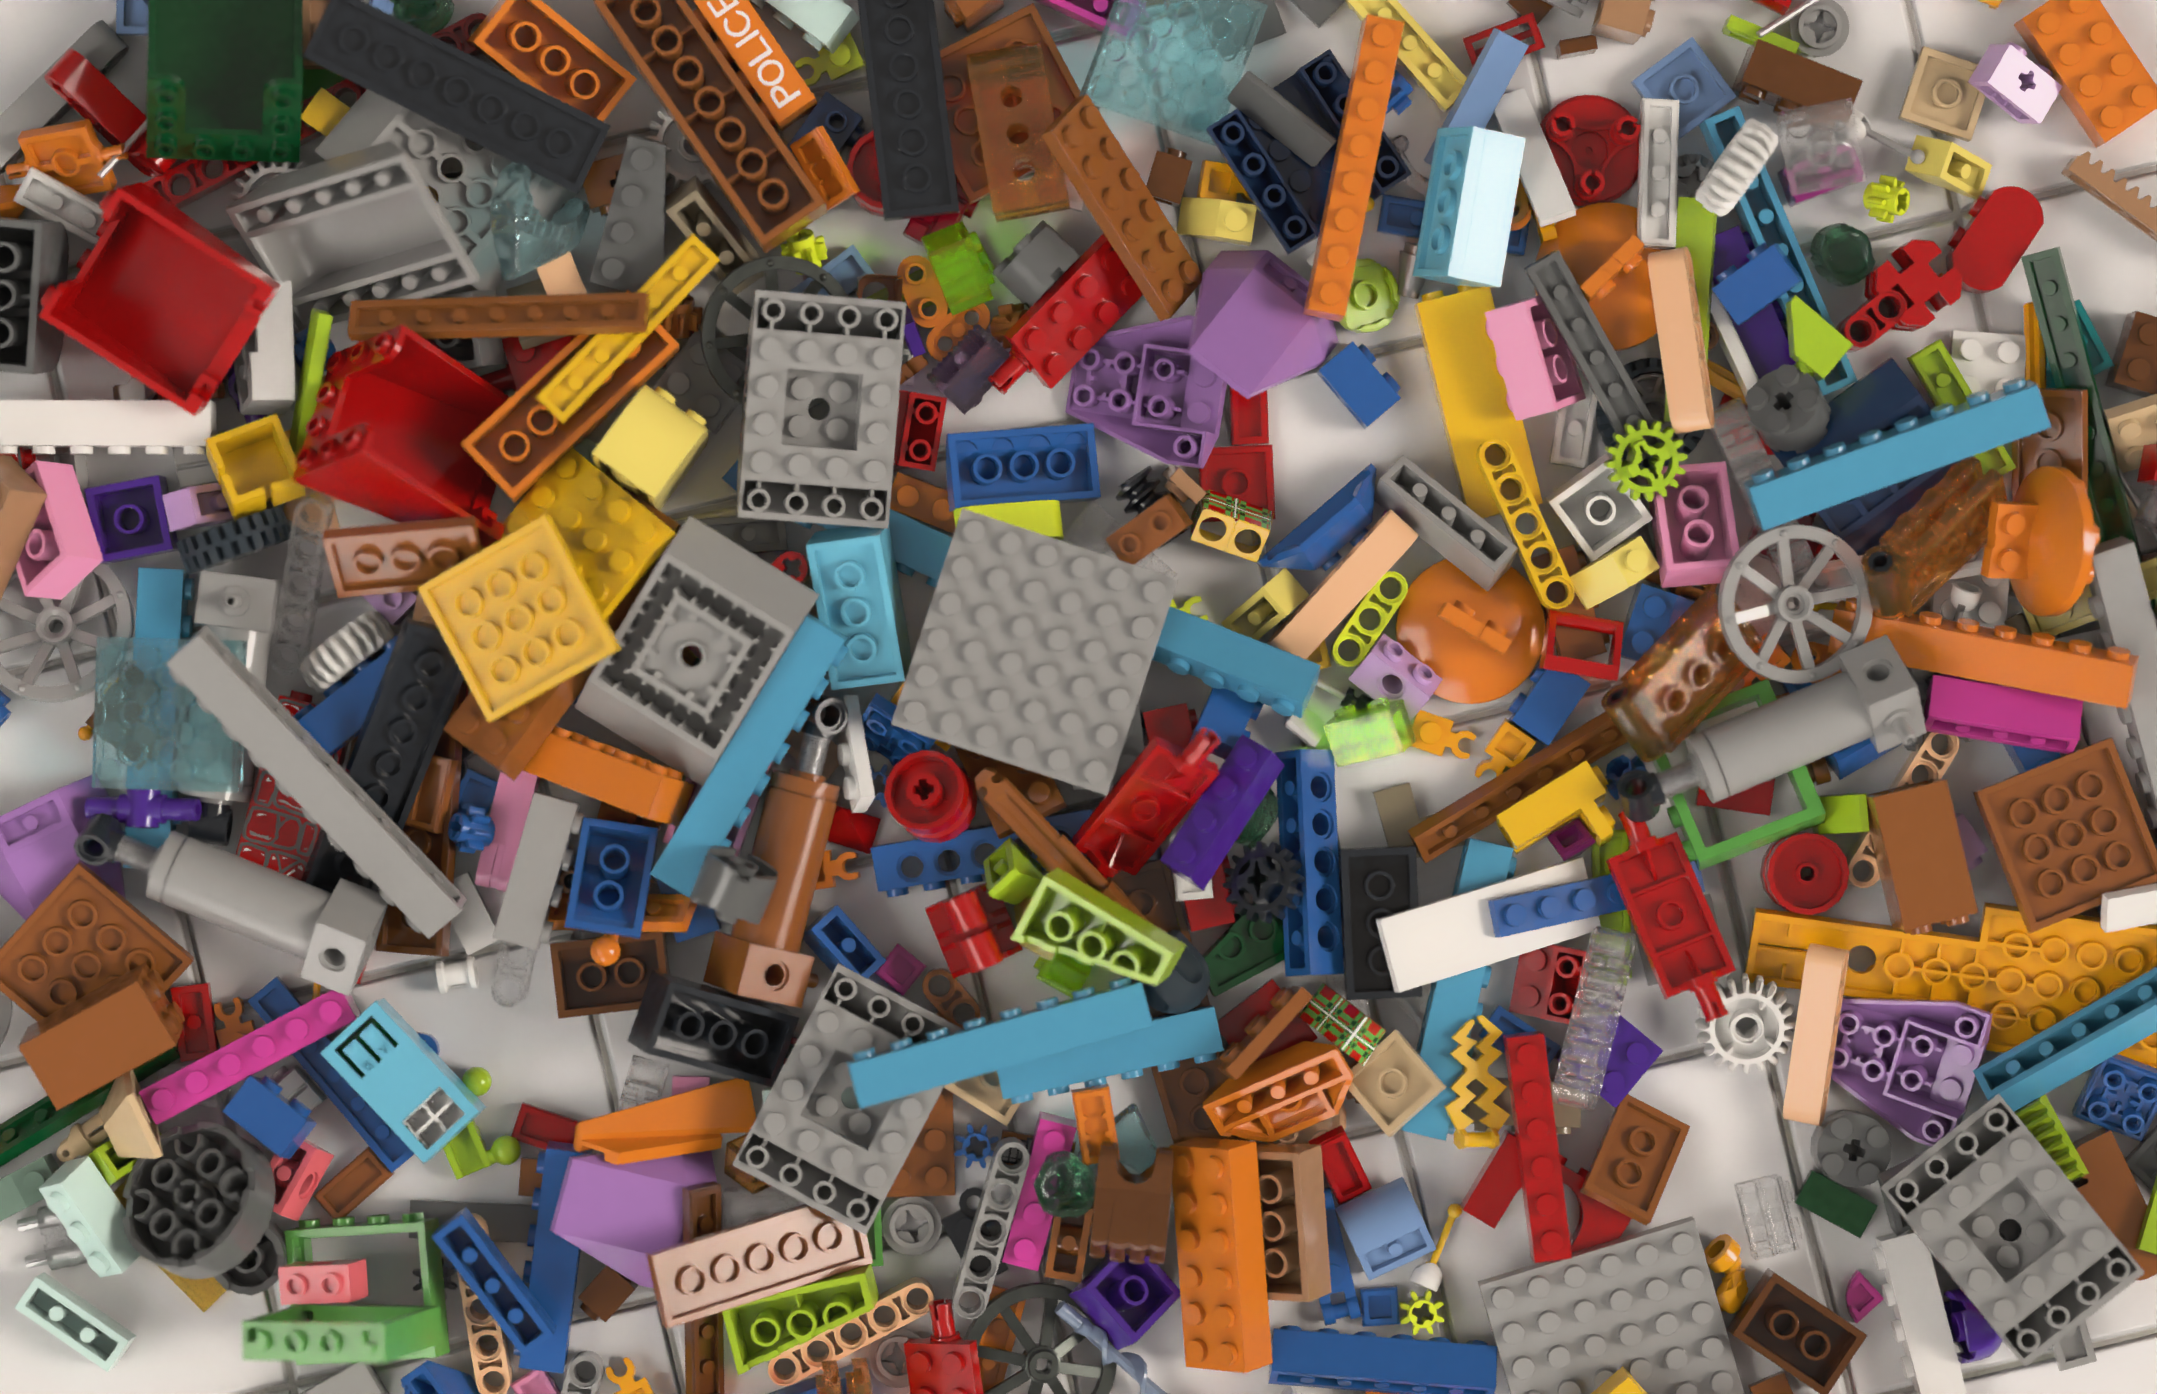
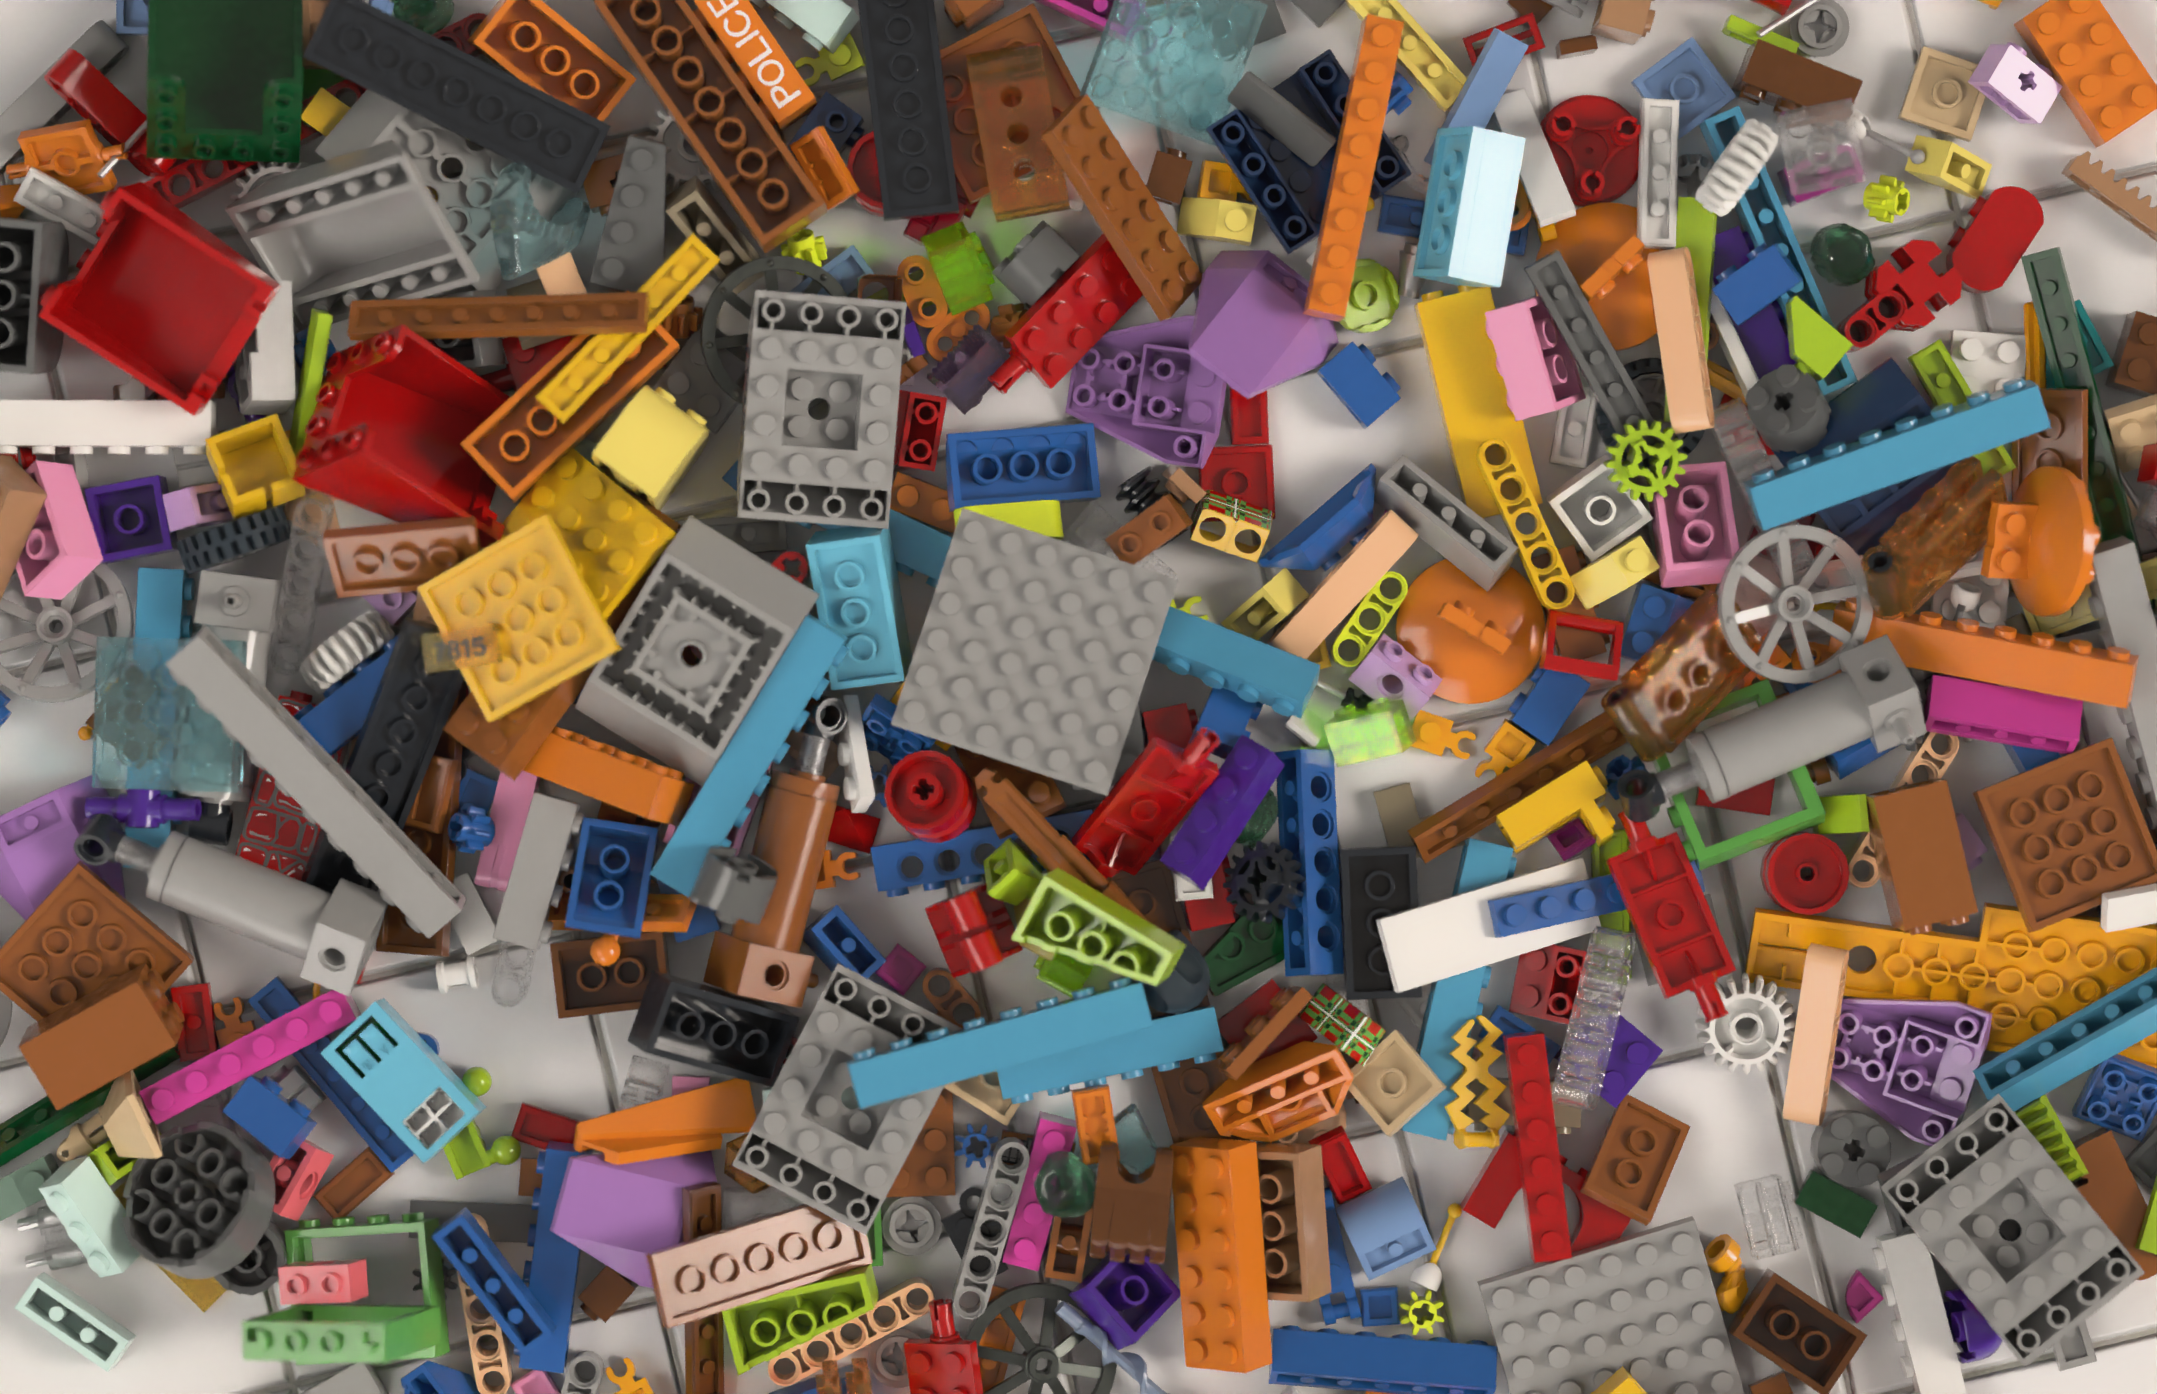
none -> clear yellow tile [421,625,503,673]

